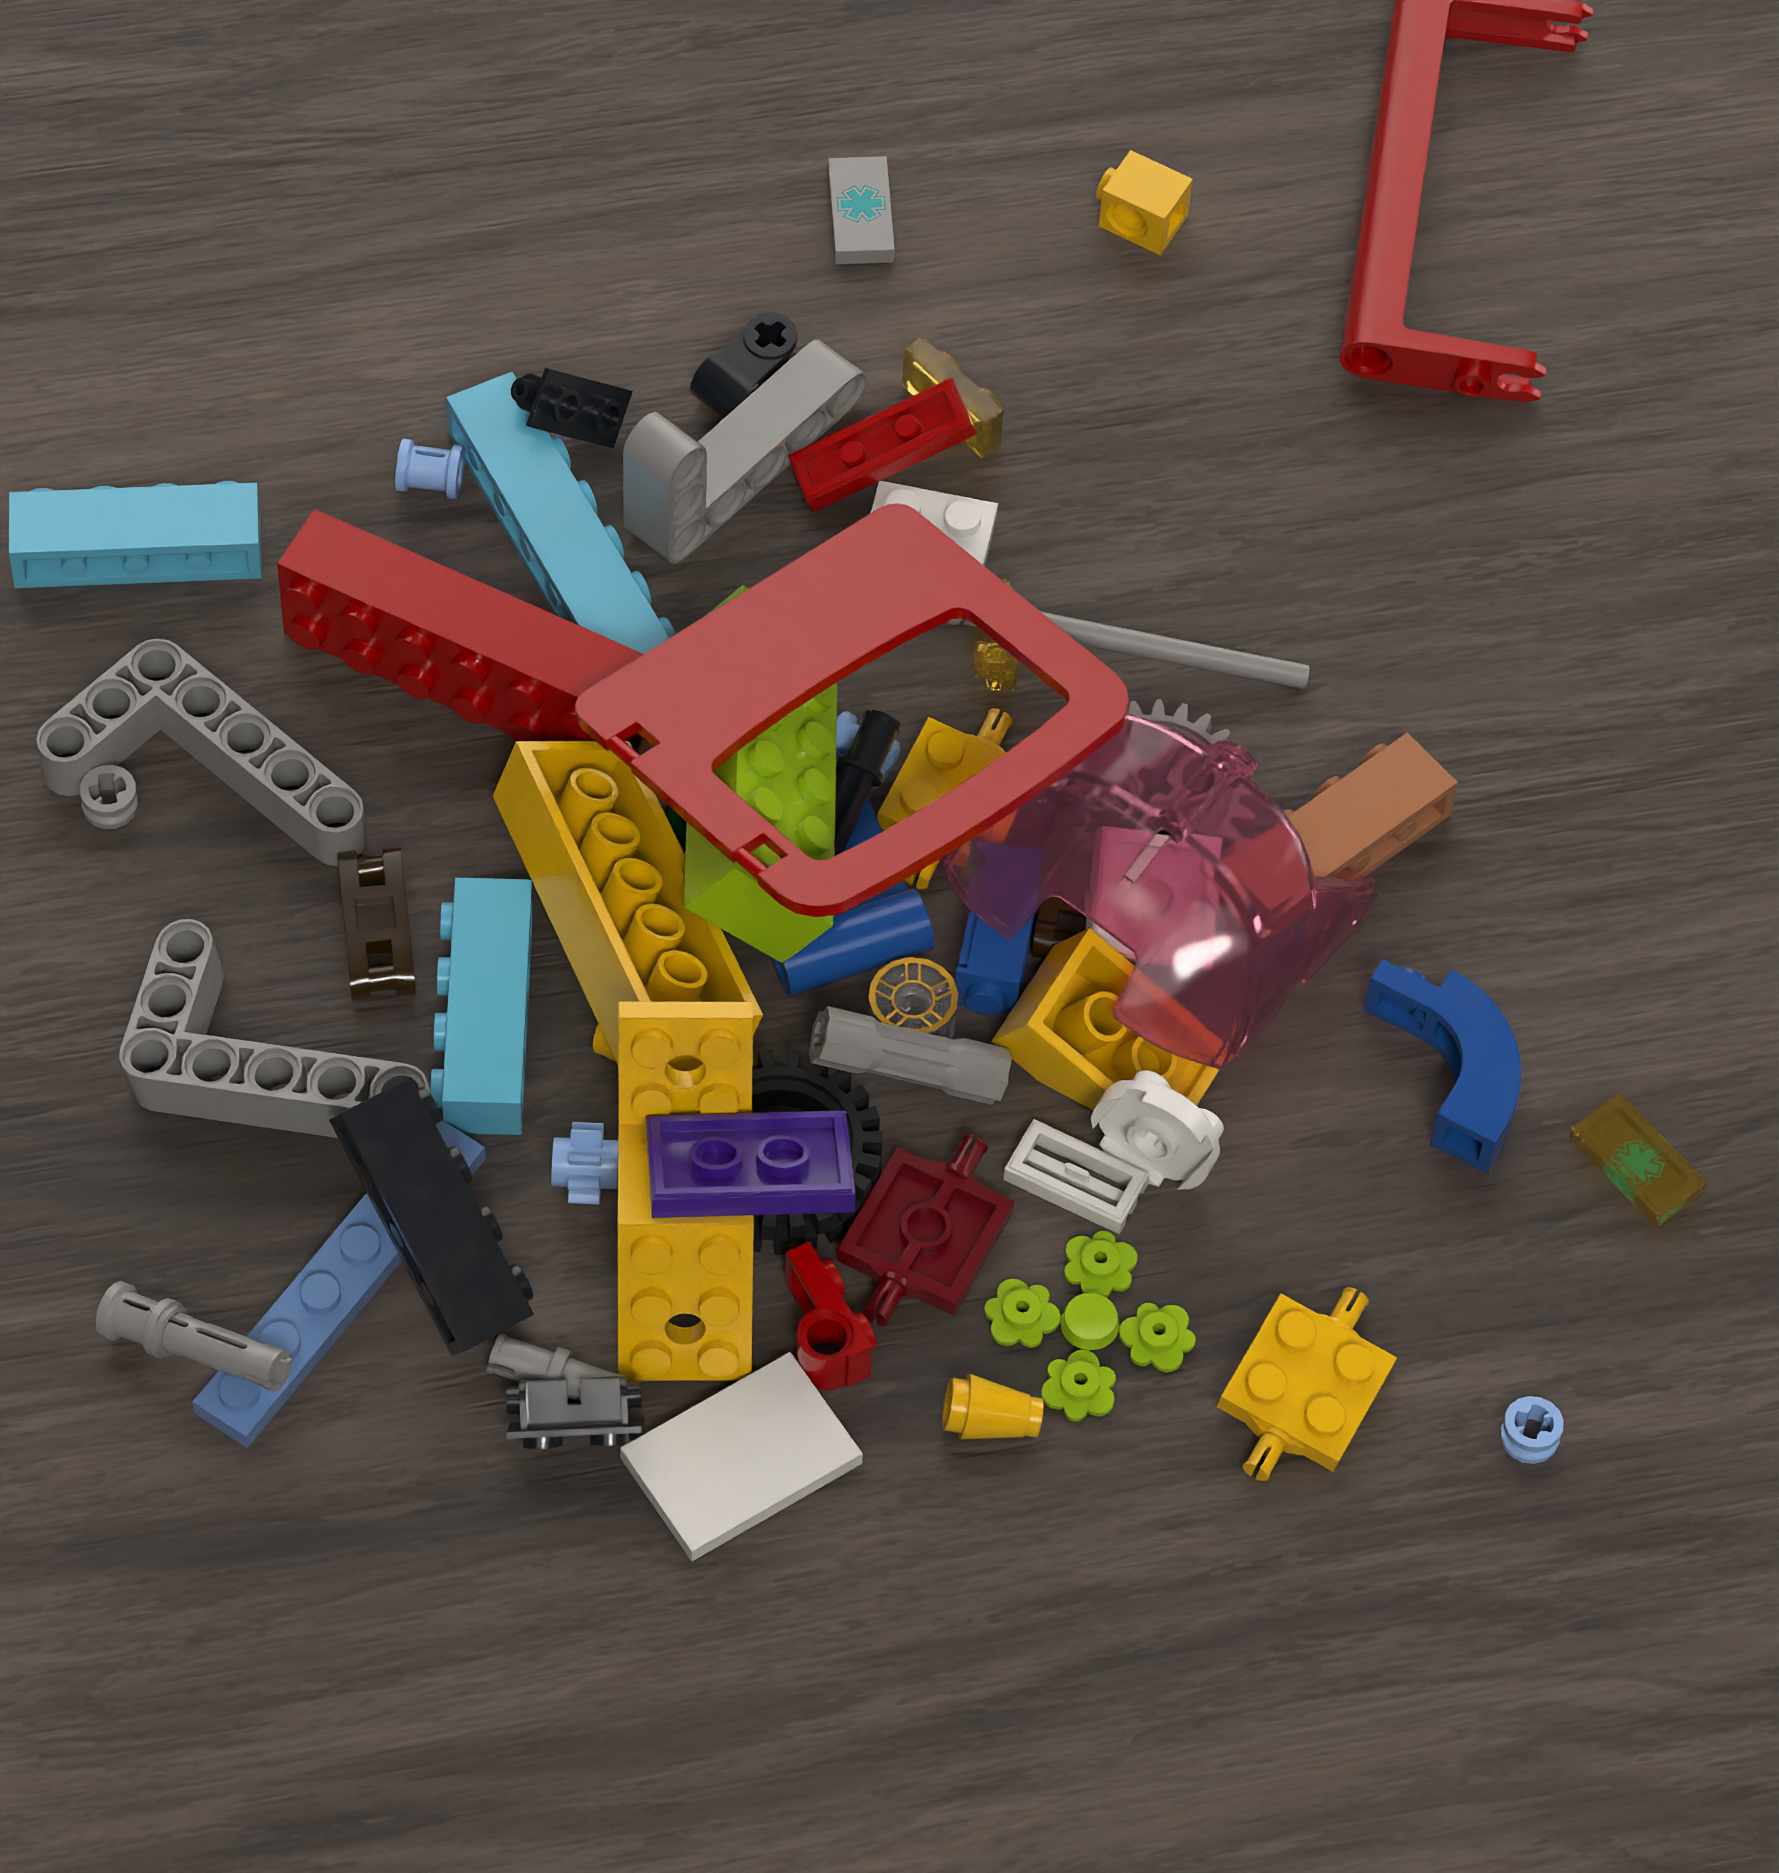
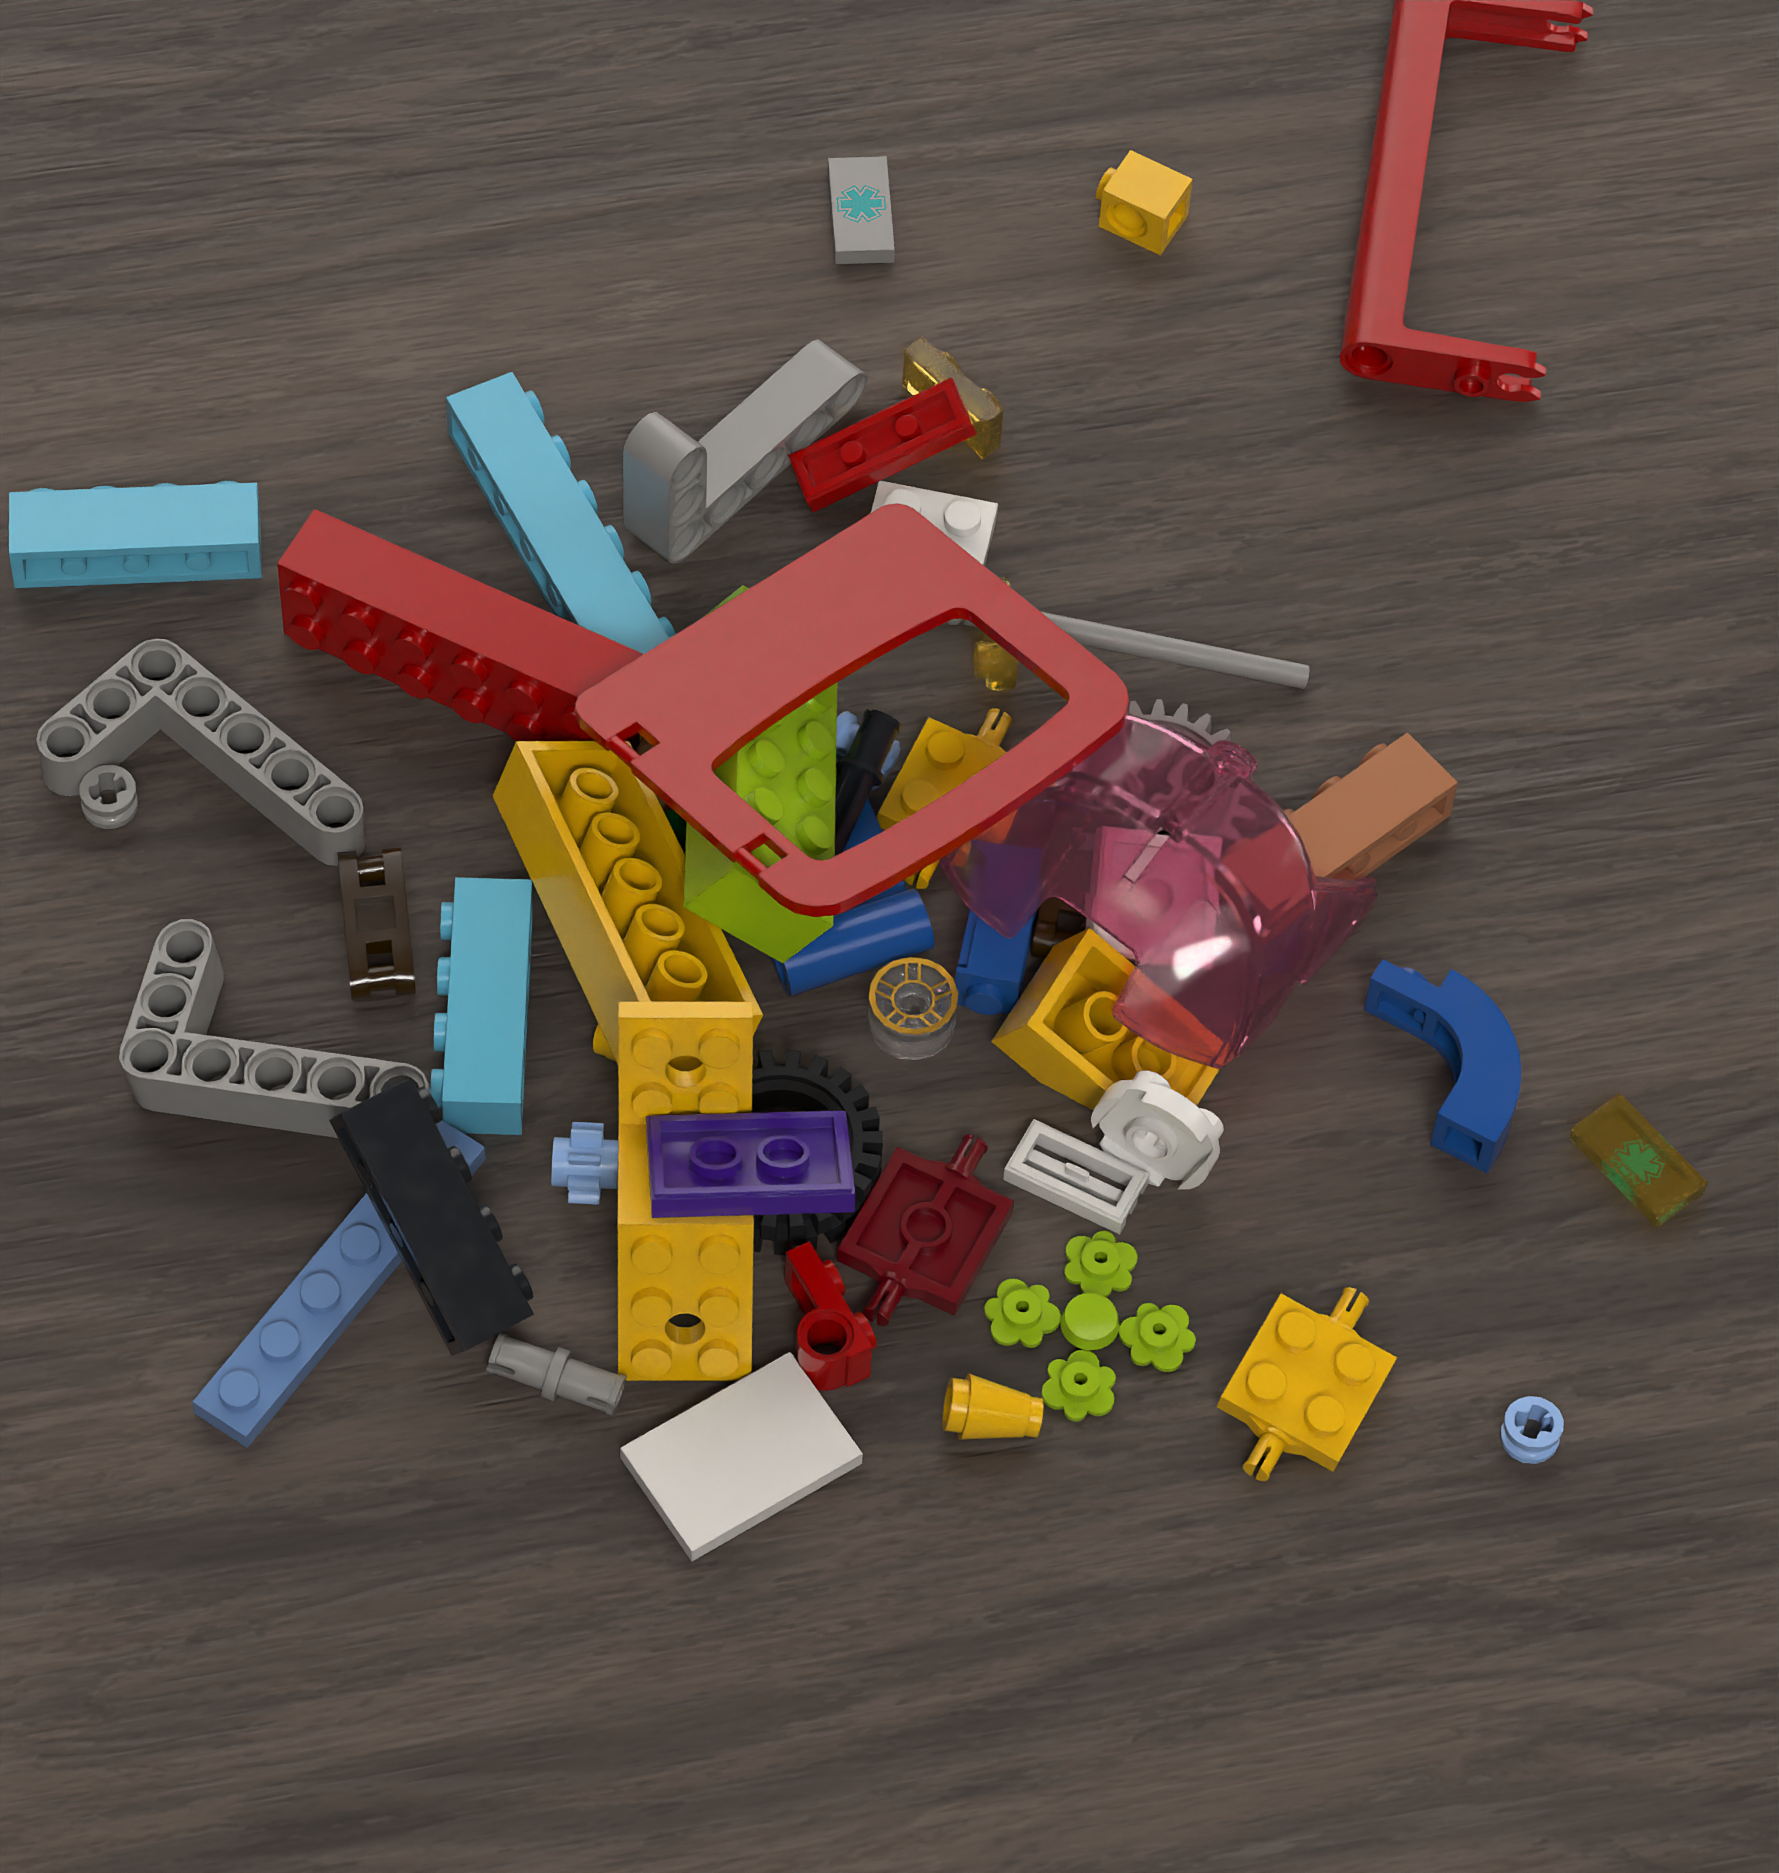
light grey pin [95,1281,292,1392] -> none
light blue bush [395,439,465,500] -> none
hinge [506,1375,645,1449] -> none
black hinge [511,367,633,449] -> none
black piece [690,312,798,418] -> none
light grey axle [808,1006,1012,1105] -> none

